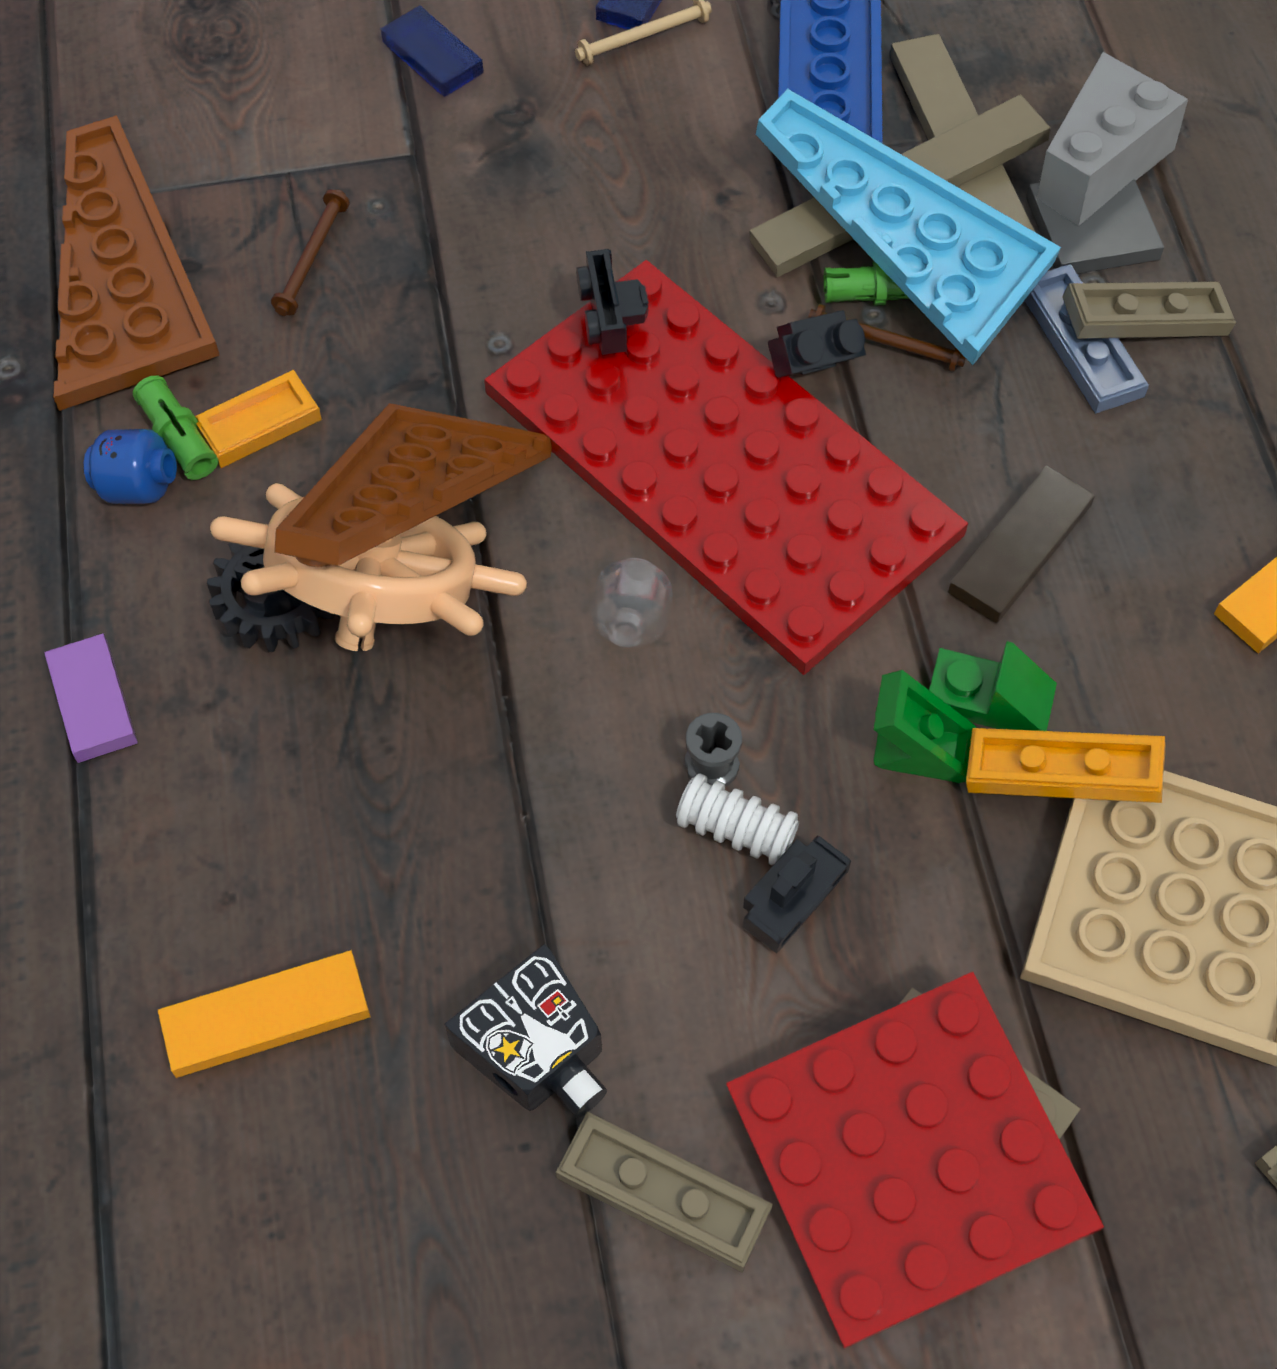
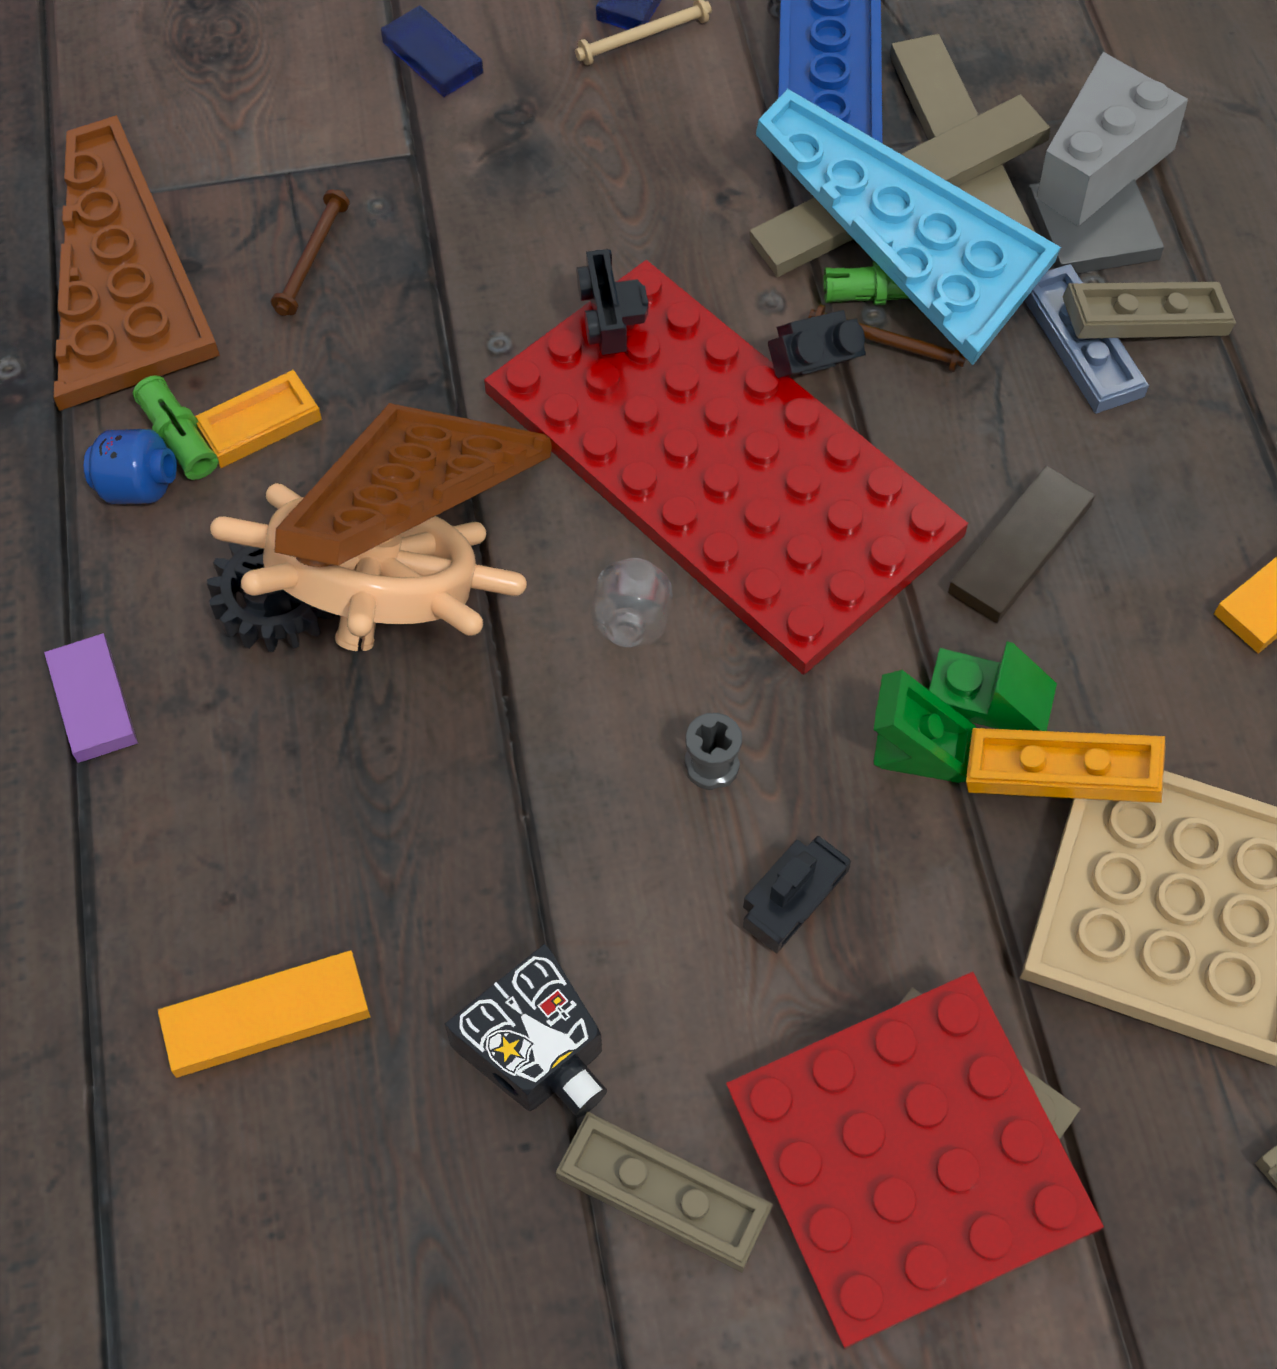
white piece [676,773,799,865] -> none

